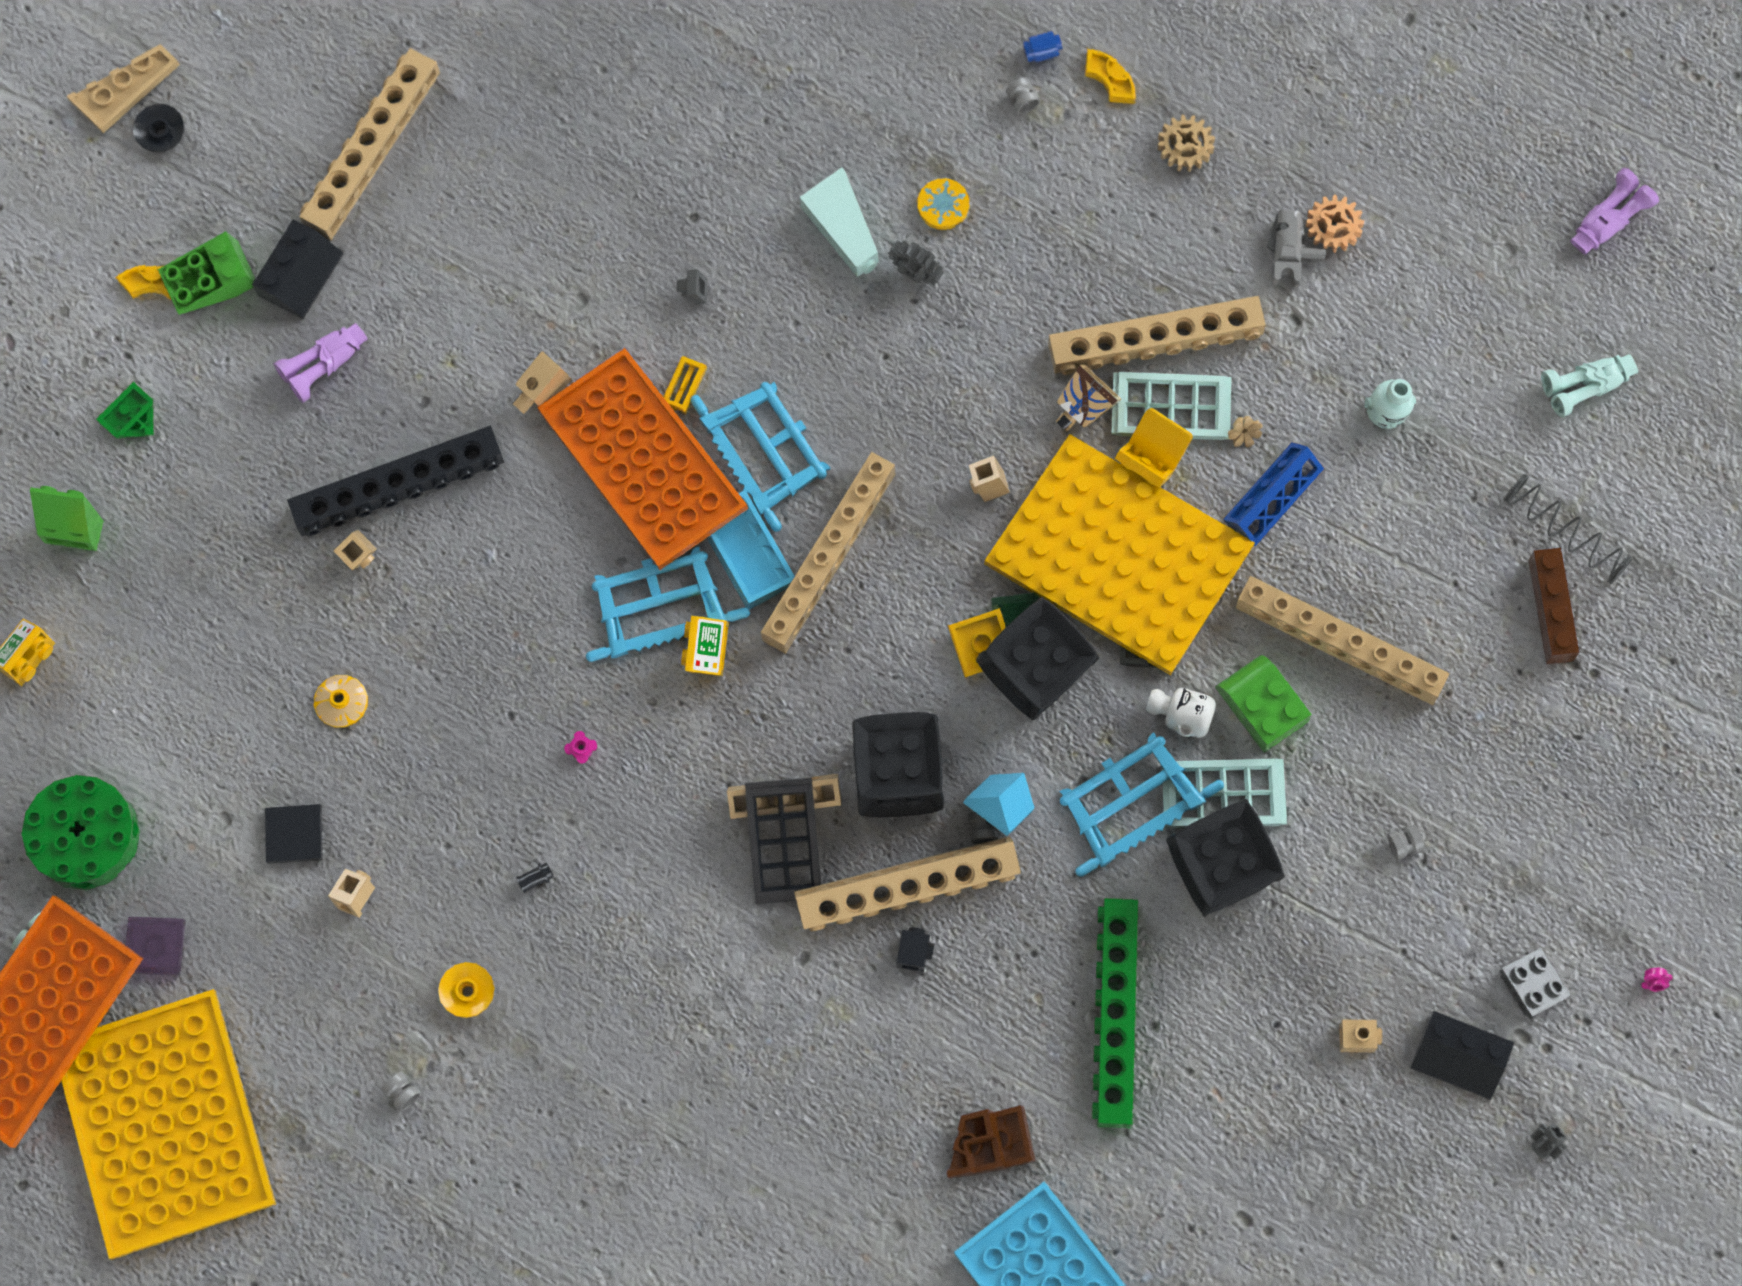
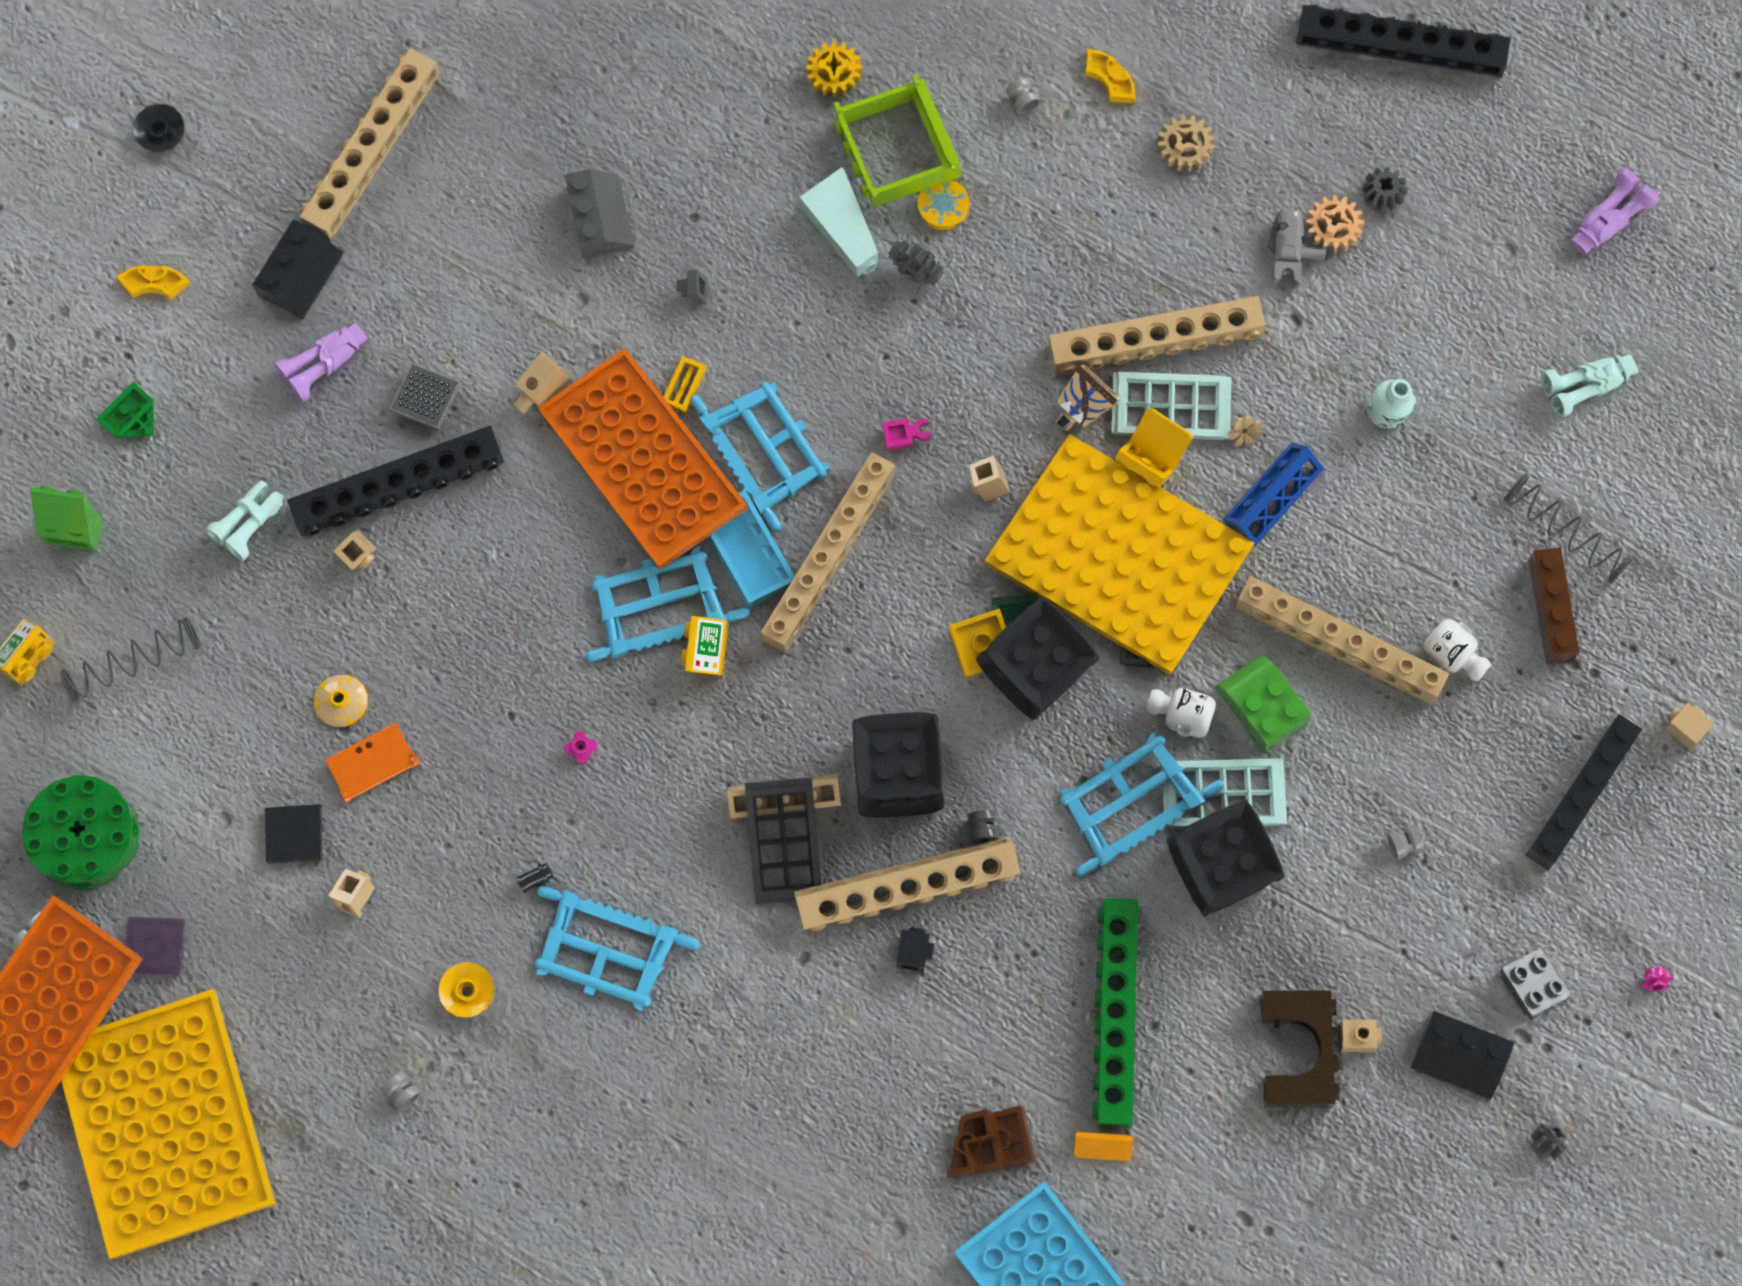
tan wing [66,44,180,133] -> none
bright green slope [158,231,256,315] -> none
medium azure slope [963,773,1035,836] -> none
blue brick [1023,31,1063,63] -> none
none -> dark grey piece [60,616,201,702]
none -> light aqua piece [205,480,284,561]
none -> orange door [325,722,420,803]
none -> tile [389,363,461,431]
none -> medium azure piece [535,885,700,1012]
none -> dark grey slope [564,169,635,259]
none -> yellow gear [806,41,863,98]
none -> lime window [833,74,961,208]
none -> dark pink plate [882,418,931,451]
none -> light orange slope [1074,1132,1133,1162]
none -> dark brown arch [1260,990,1340,1108]
none -> black brick [1296,4,1511,77]
none -> dark grey gear [1362,166,1408,213]
none -> white piece [1423,619,1491,682]
none -> black arch [1525,714,1642,871]
none -> tan brick [1665,703,1714,751]

